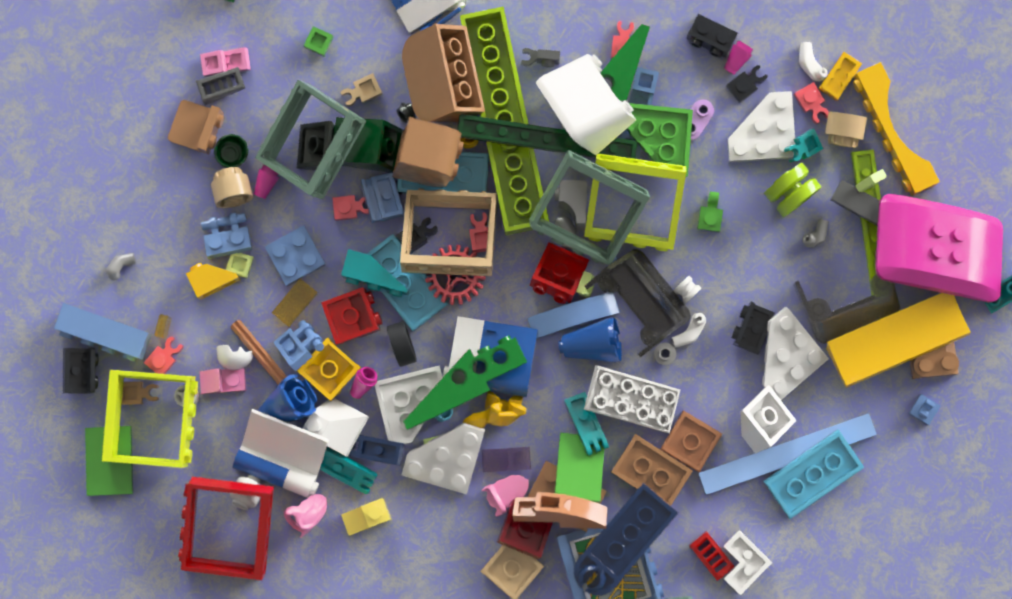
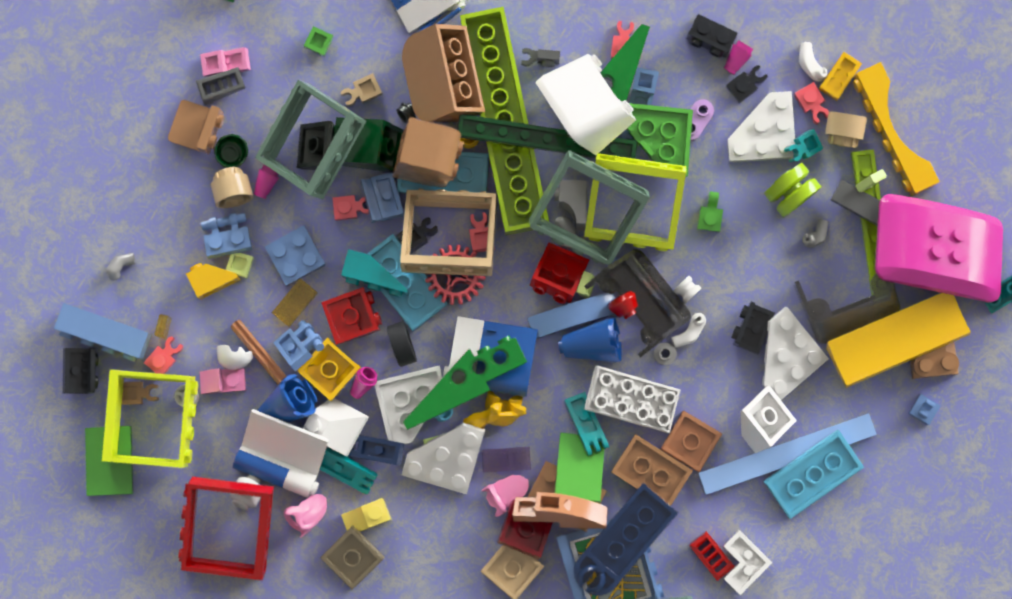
none -> dark tan plate [320,525,385,590]
none -> red cone [608,291,638,319]

